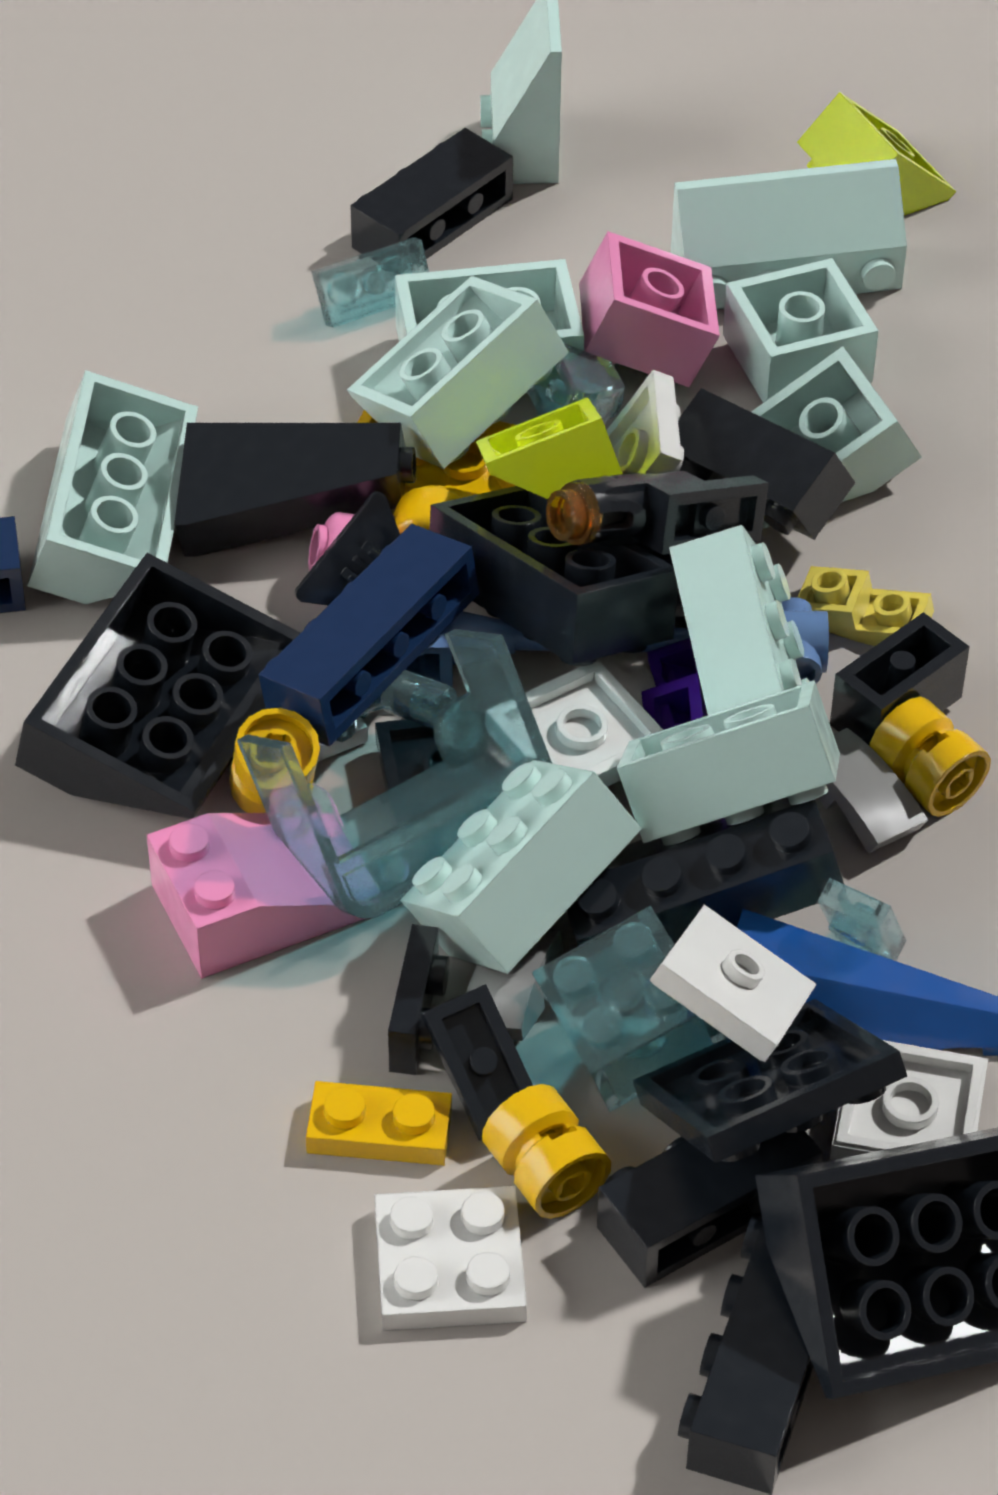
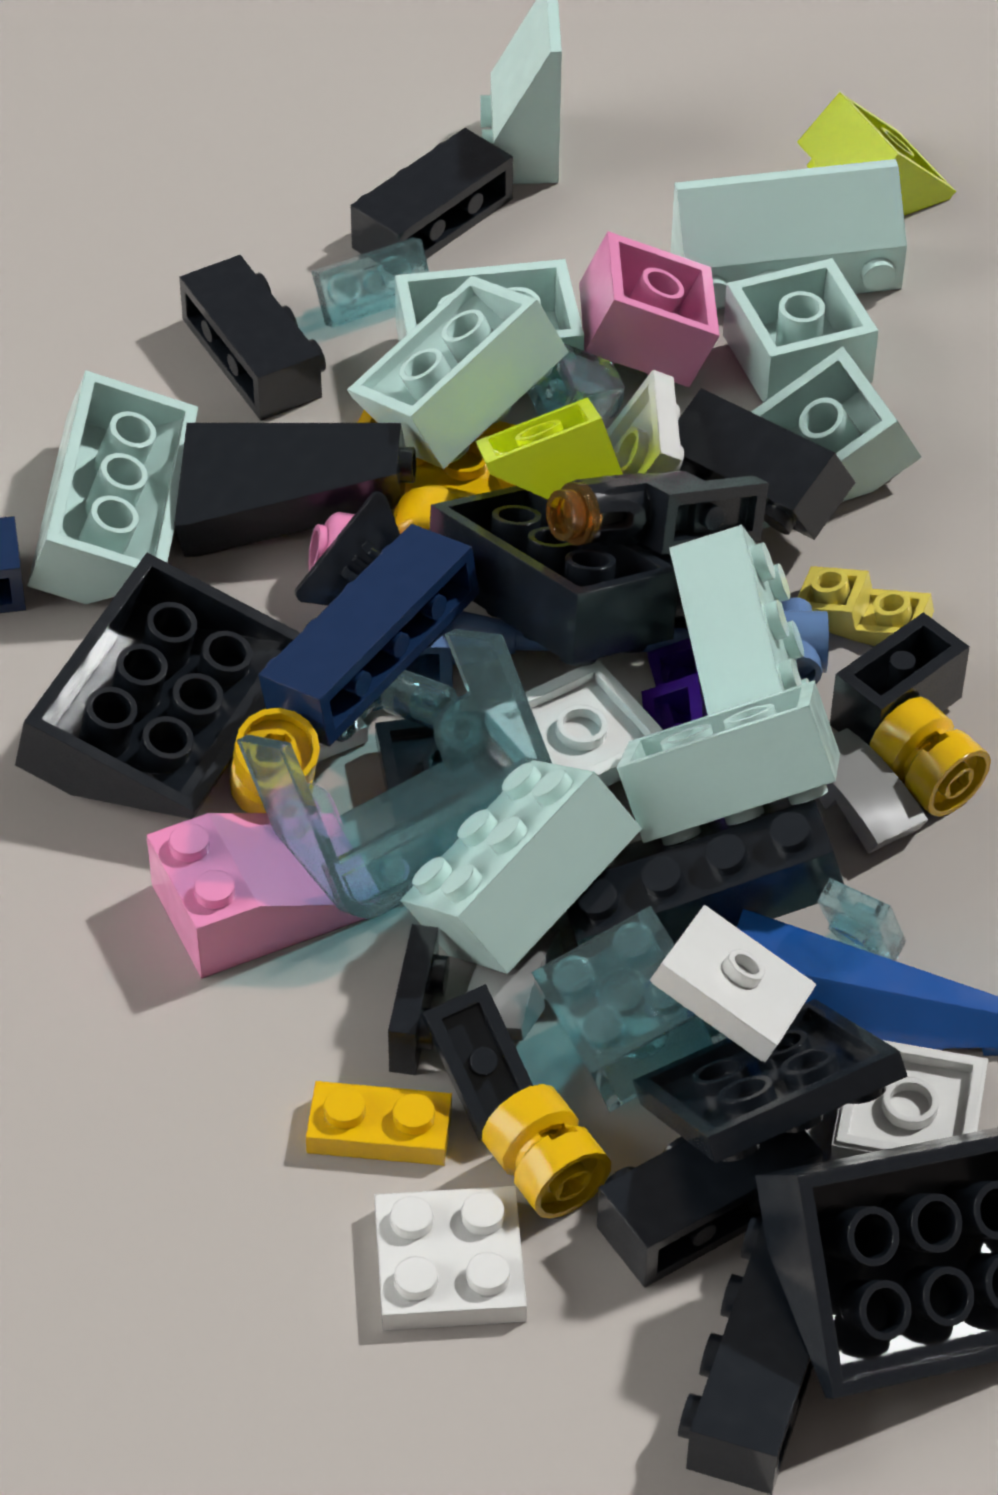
none -> black brick [179,255,326,421]

